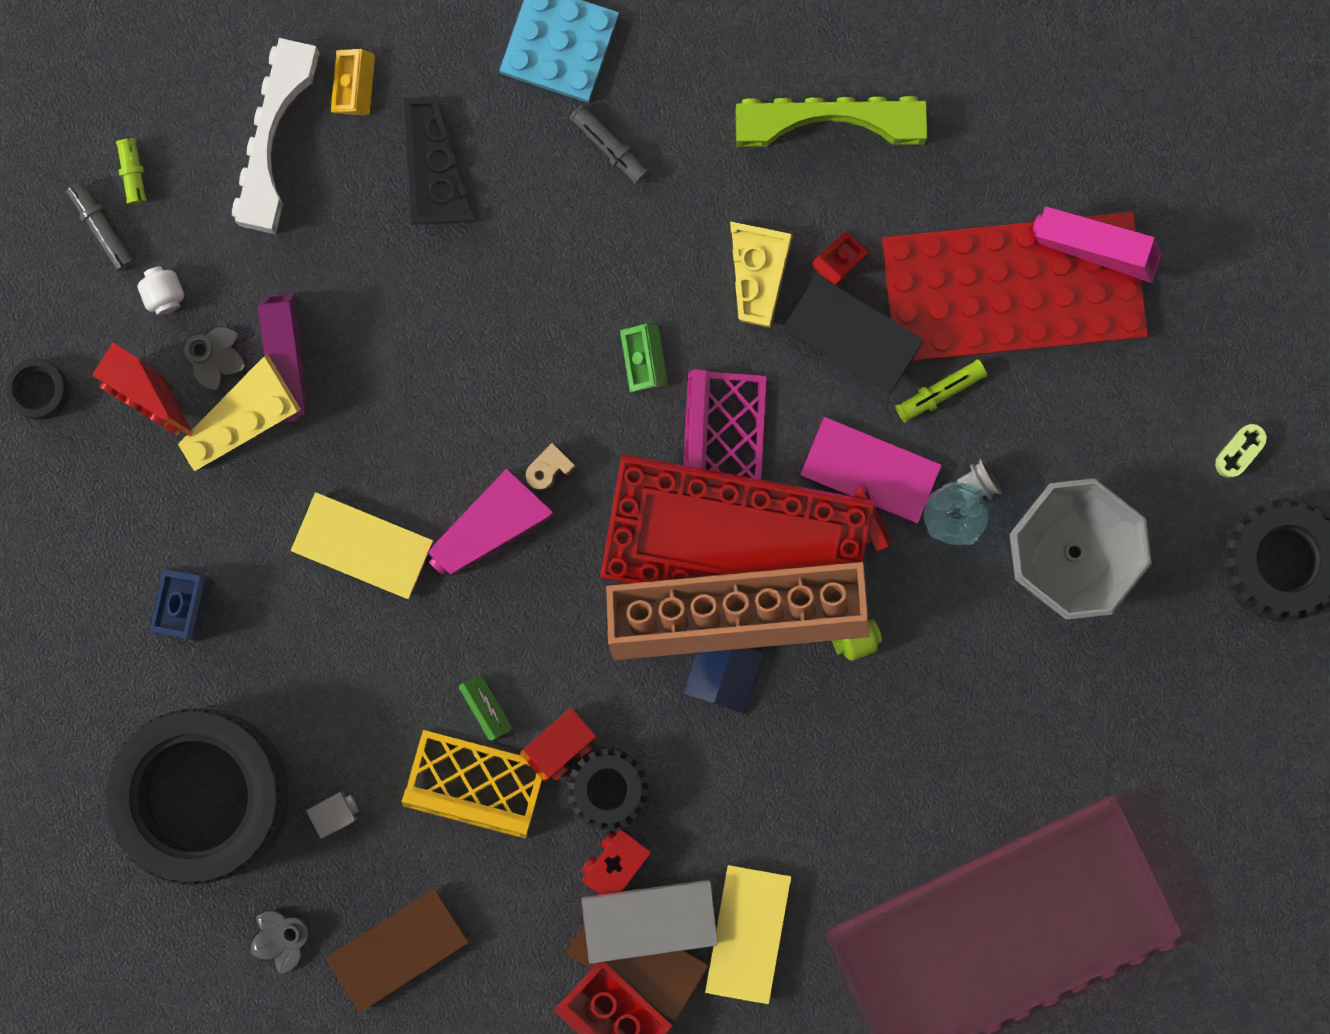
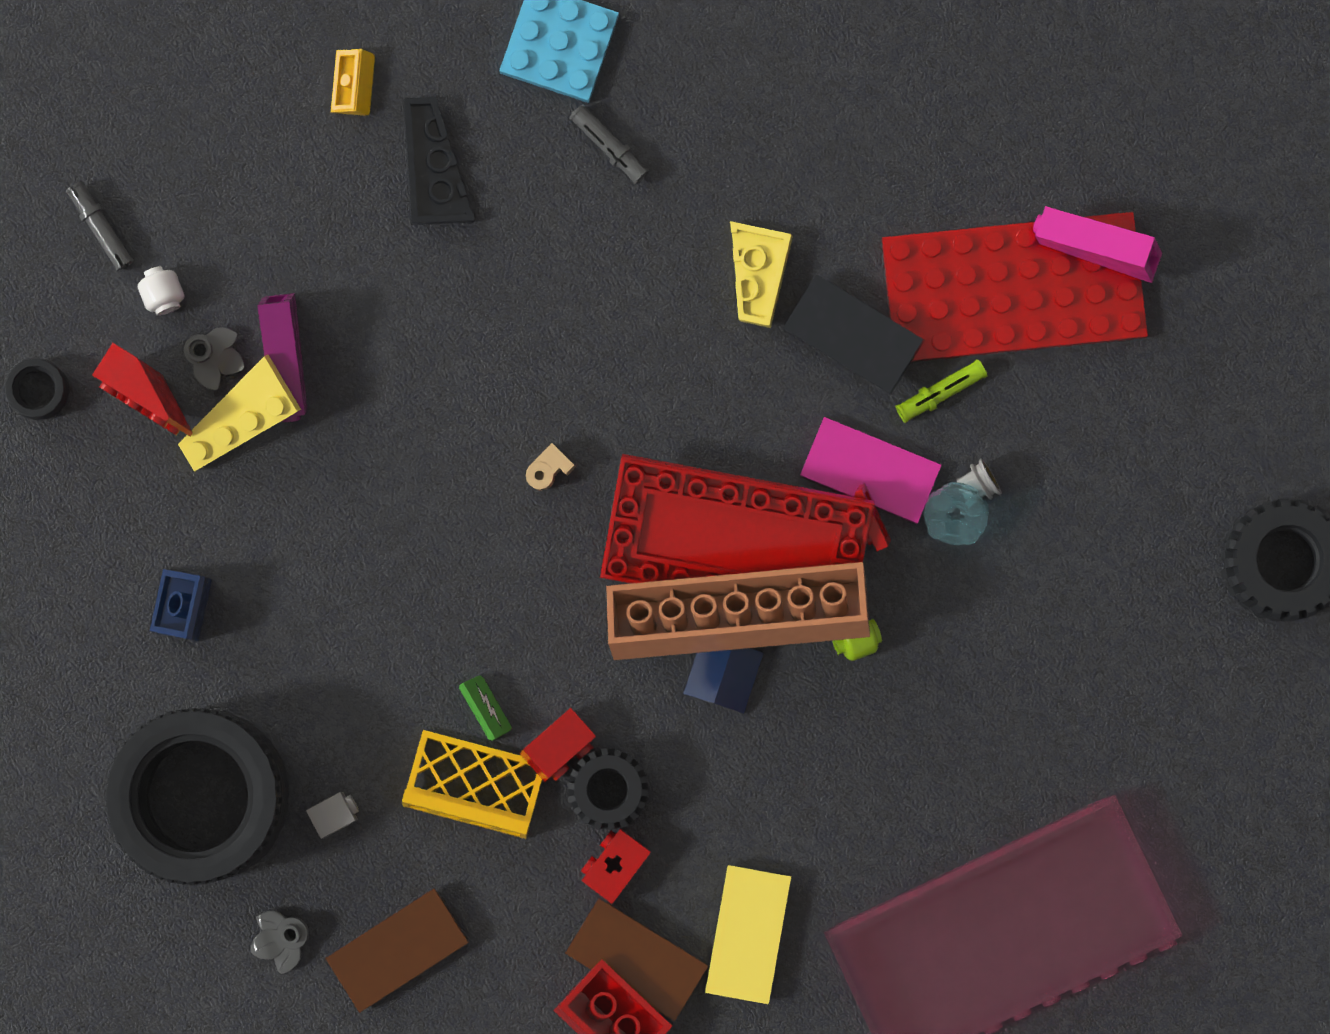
lime pin [116,138,147,205] -> none
white arch [232,38,320,234] -> none
light yellow tile [291,492,434,600] -> none
dark pink slope [427,469,554,576] -> none
light grey tile [581,880,718,963] -> none
bright green slope [620,324,668,392] -> none
dark pink fence [683,369,766,480] -> none
lime arch [735,96,927,147] -> none
red slope [812,231,869,286] -> none
light grey rock [1010,478,1152,620] -> none
yellowish green beam [1215,424,1267,478] -> none

